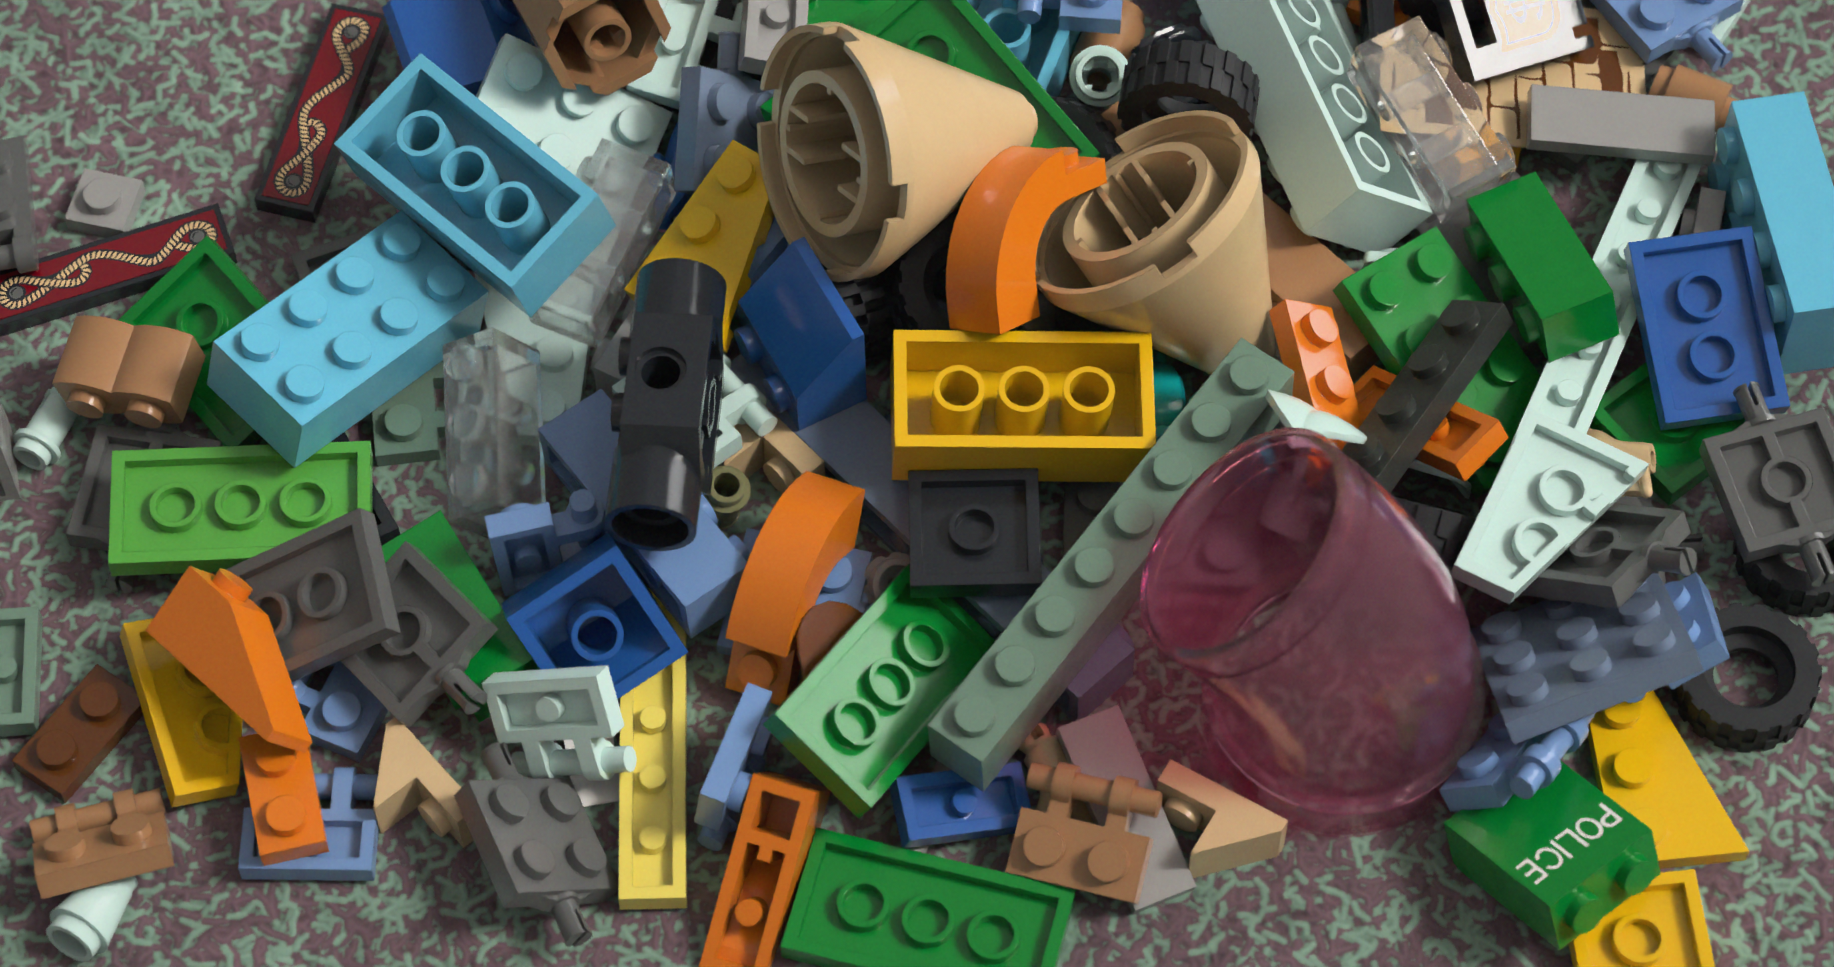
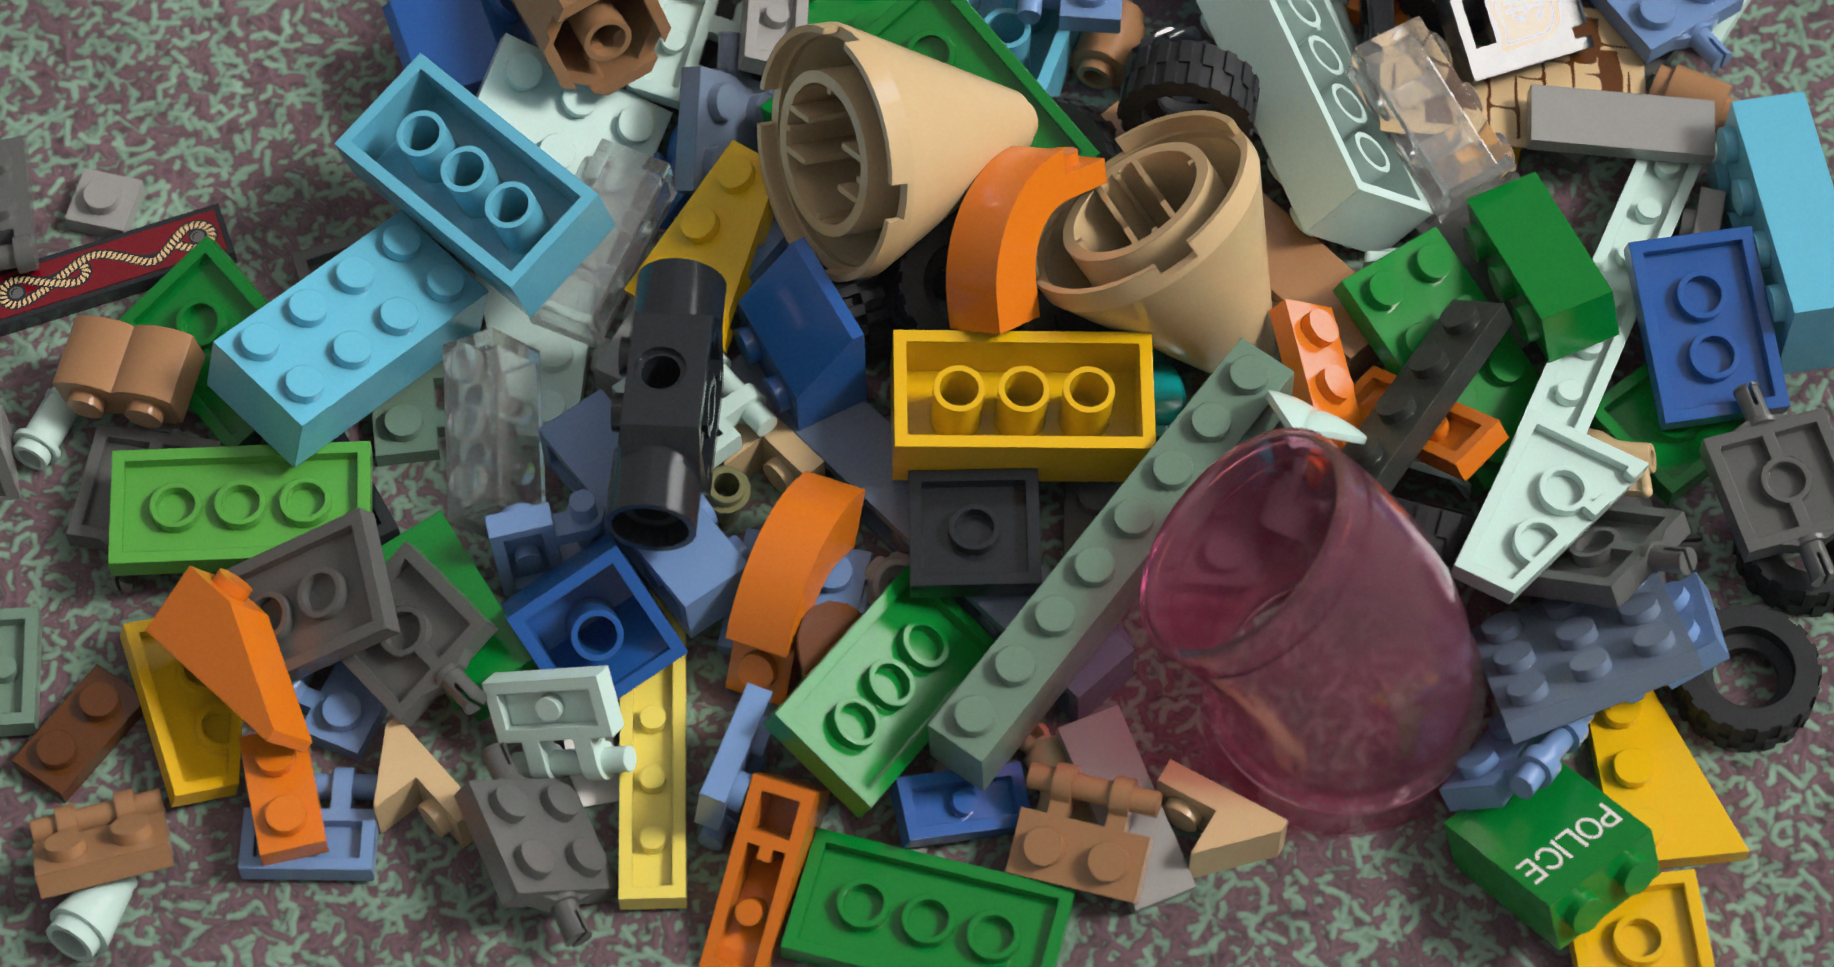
tile [254,3,390,223] -> none
light aqua cone [1069,45,1128,107] -> none

